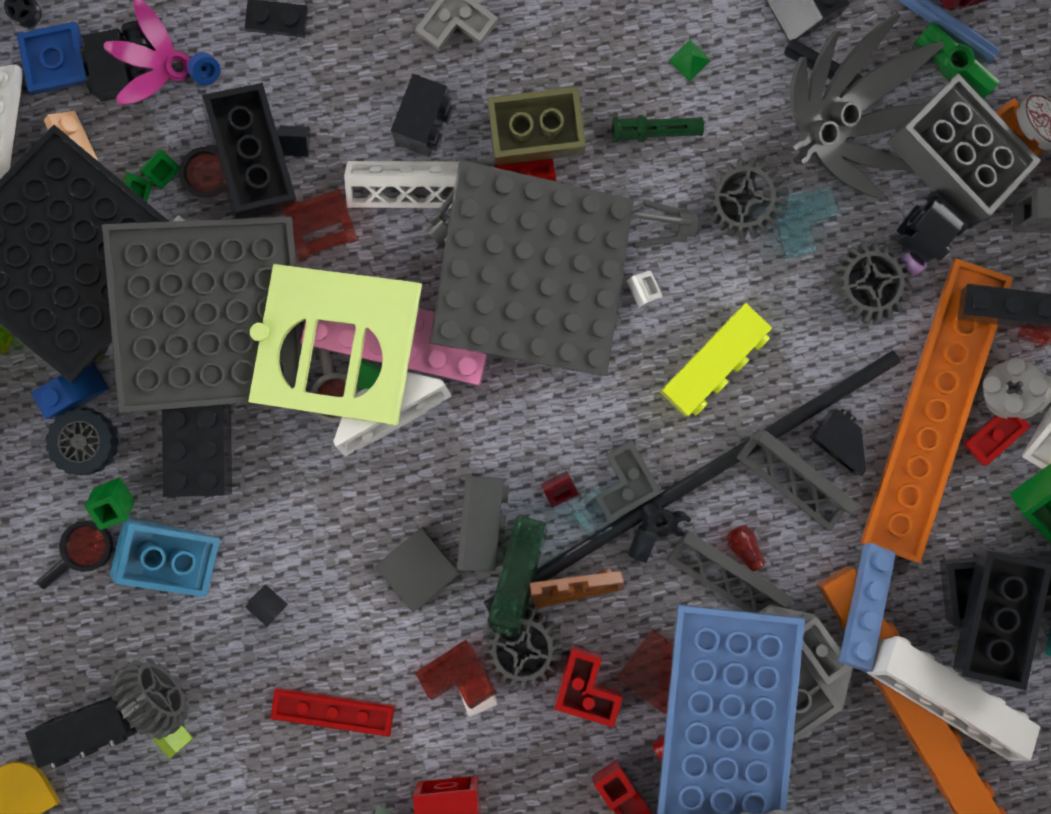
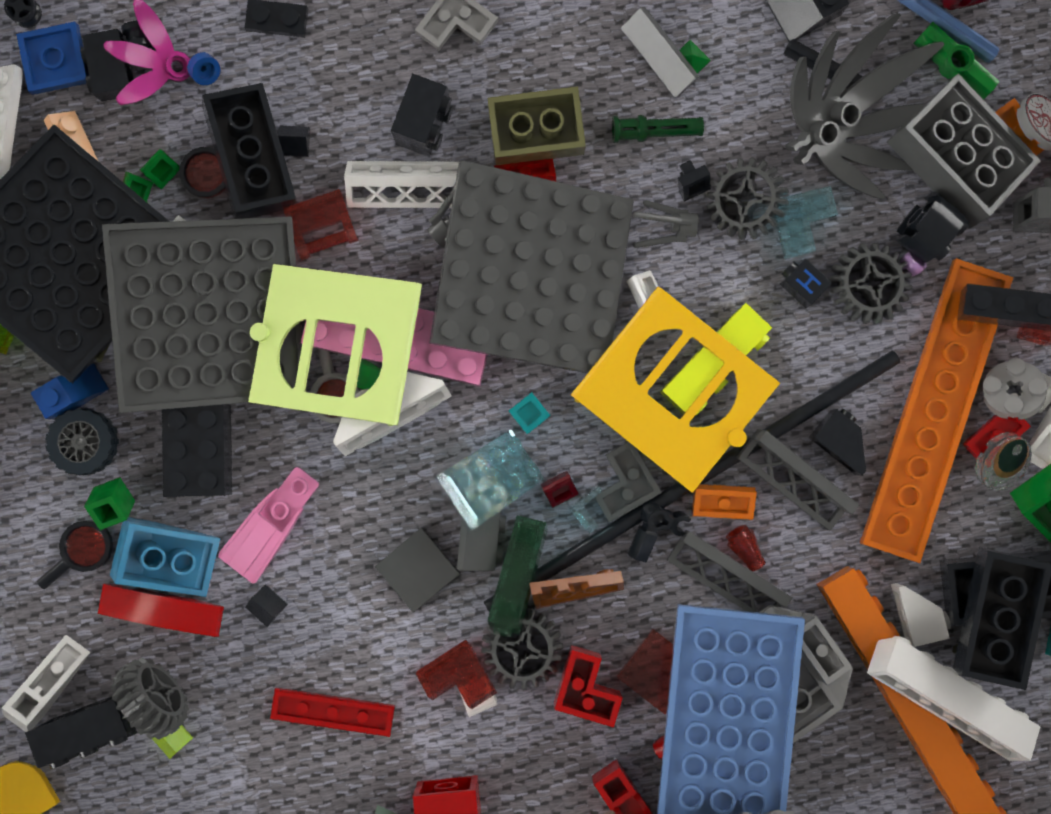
medium blue plate [839,543,896,672] -> none
none -> white slope [2,635,90,732]
none -> red slope [98,584,224,637]
none -> bright pink piece [218,467,319,583]
none -> clear light blue plate [436,430,544,530]
none -> teal plate [509,392,551,434]
none -> yellow door [570,286,780,493]
none -> tile [621,7,700,98]
none -> black tile [678,160,711,202]
none -> orange plate [692,484,757,520]
none -> black brick [780,258,832,308]
none -> white slope [891,583,951,647]
none -> clear tile [975,432,1032,491]

